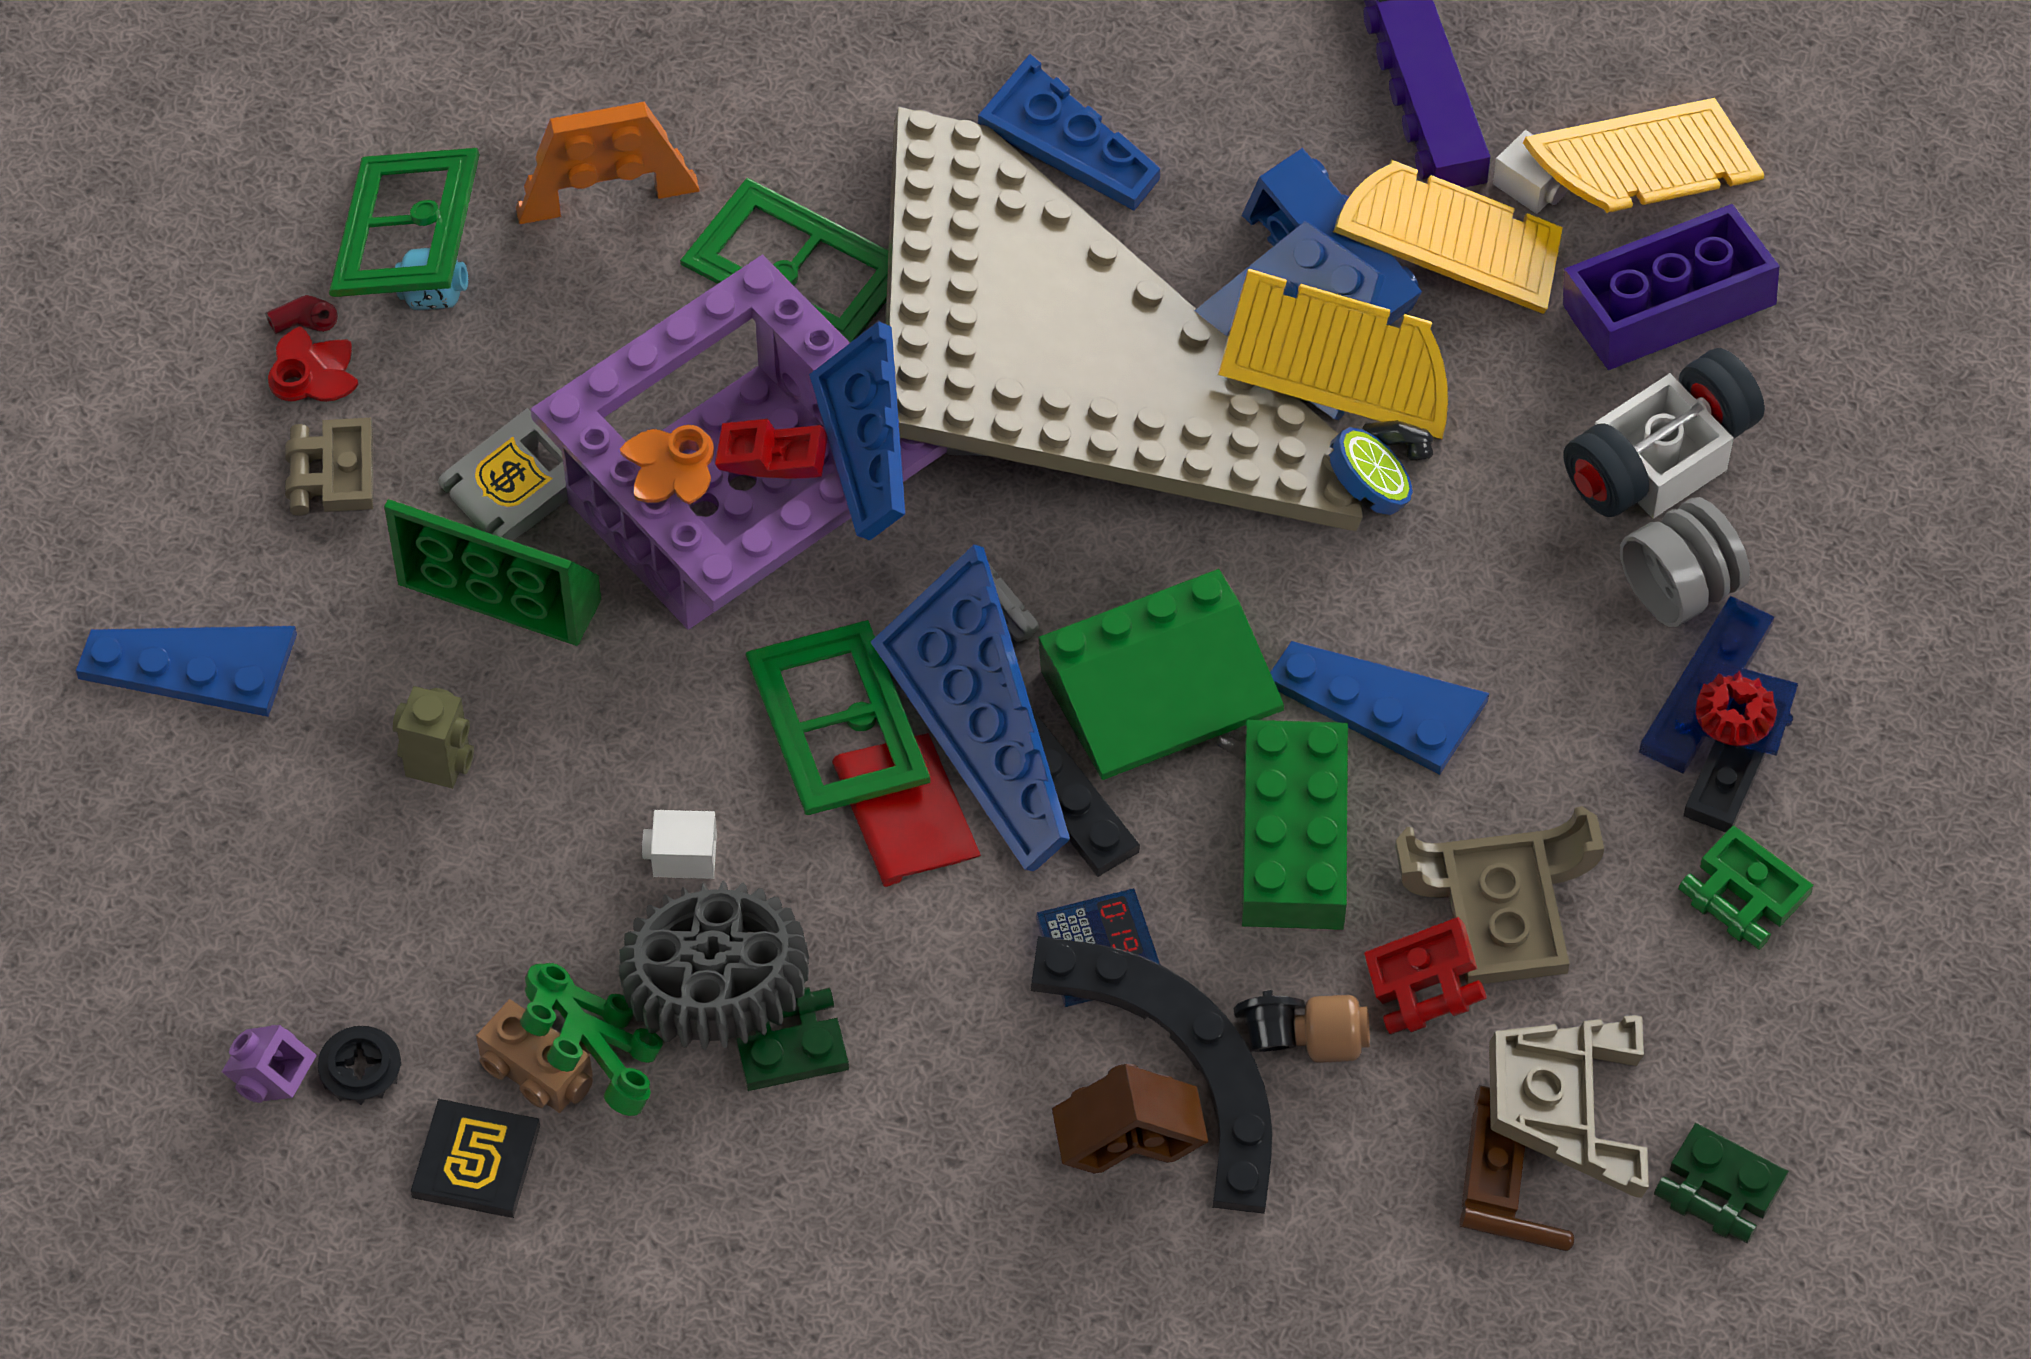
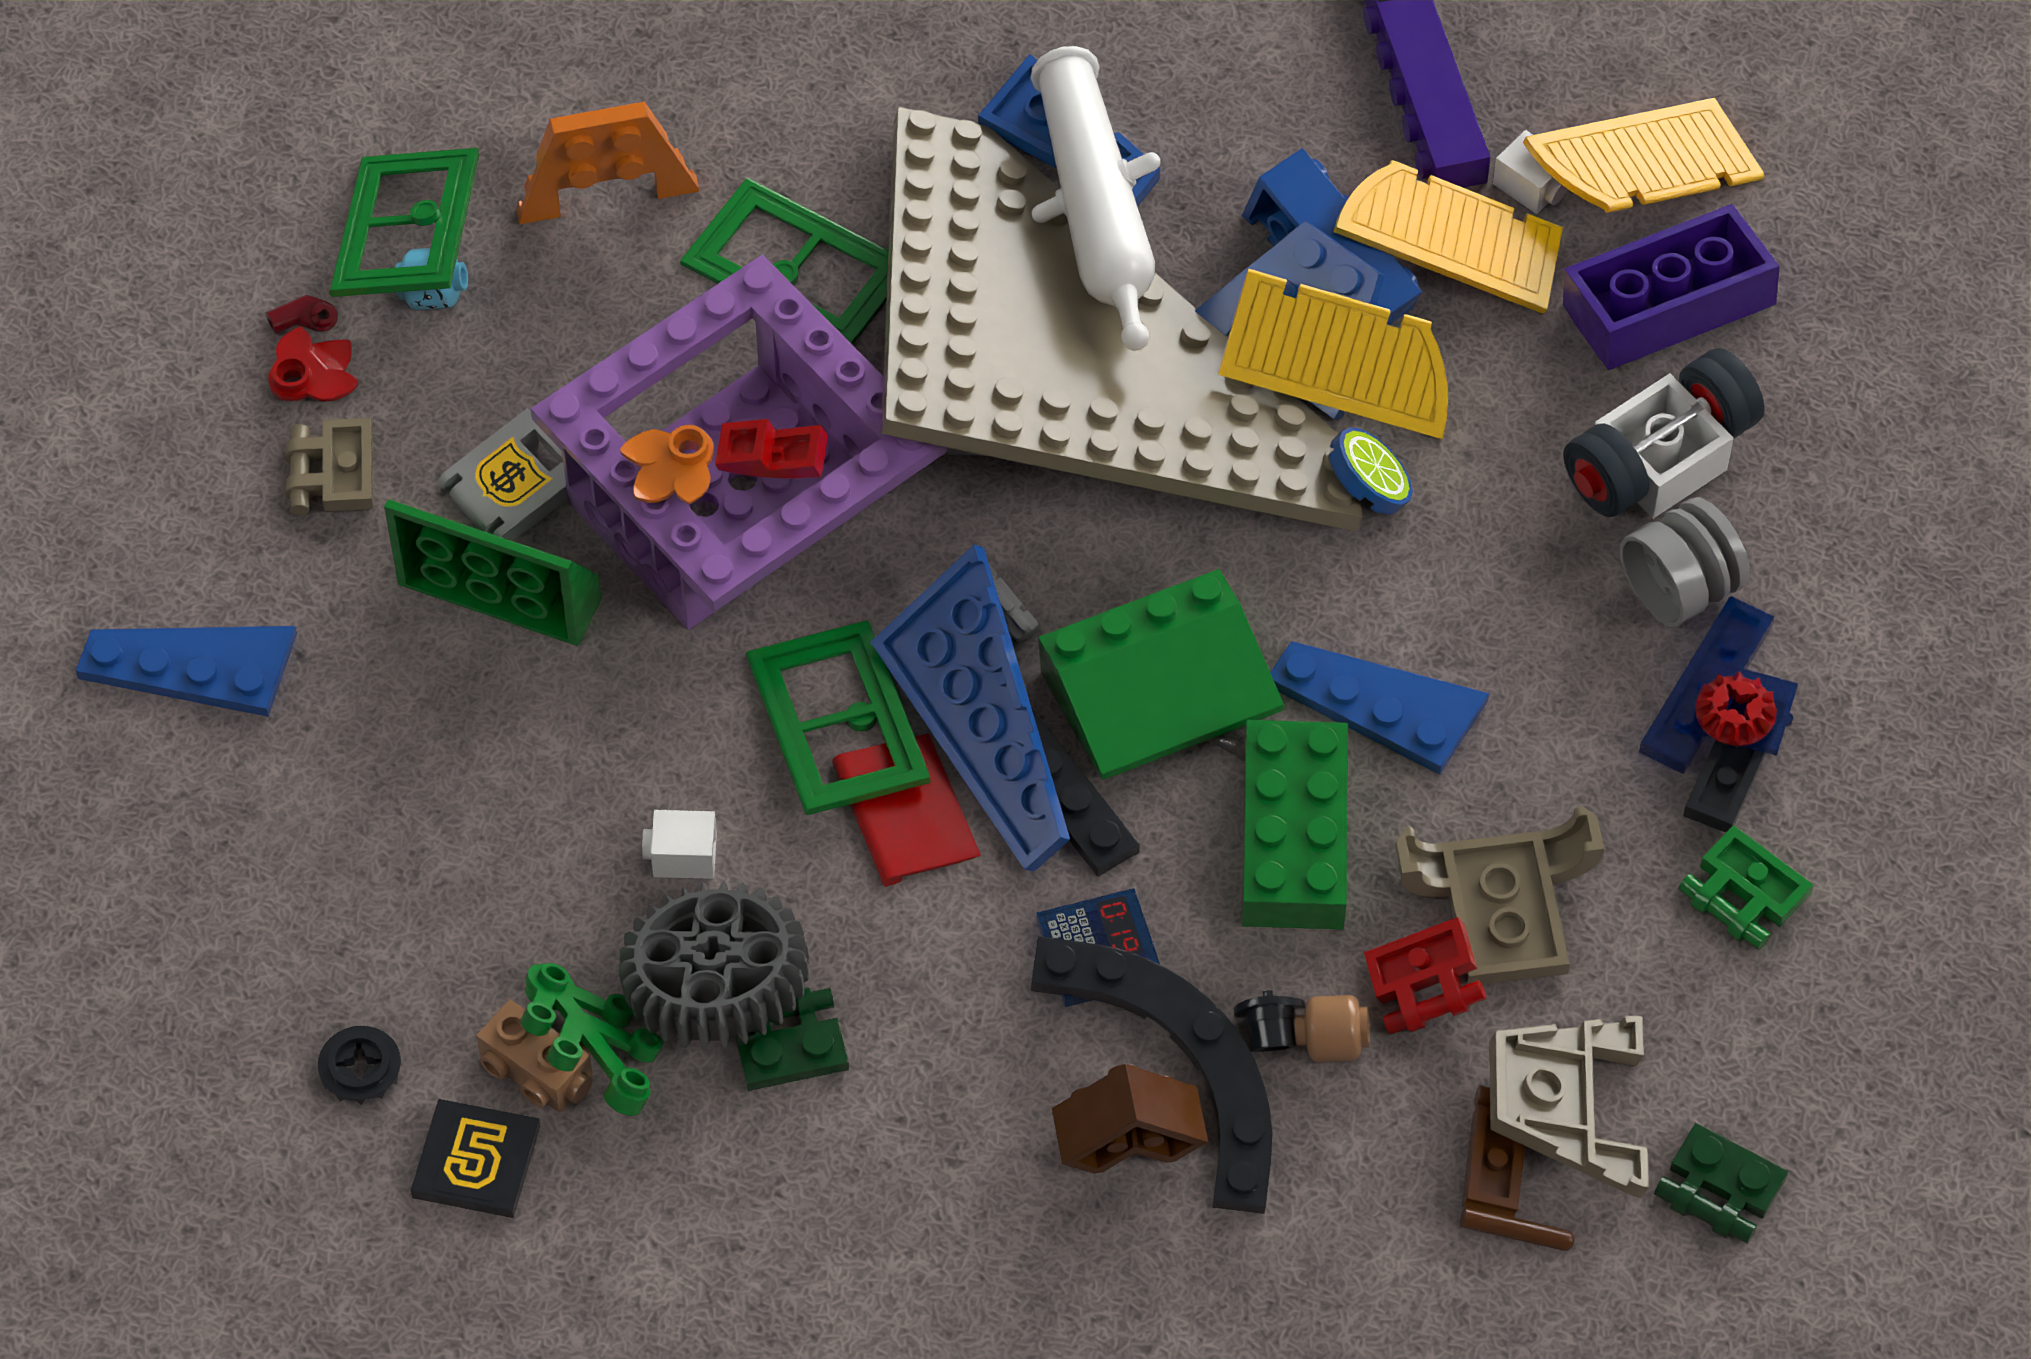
medium lavender brick [222,1025,317,1103] -> none
olive brick [393,686,474,789] -> none
blue wing [809,321,905,540] -> none
black arm [1362,420,1434,461] -> none
none -> white piece [1031,46,1160,351]

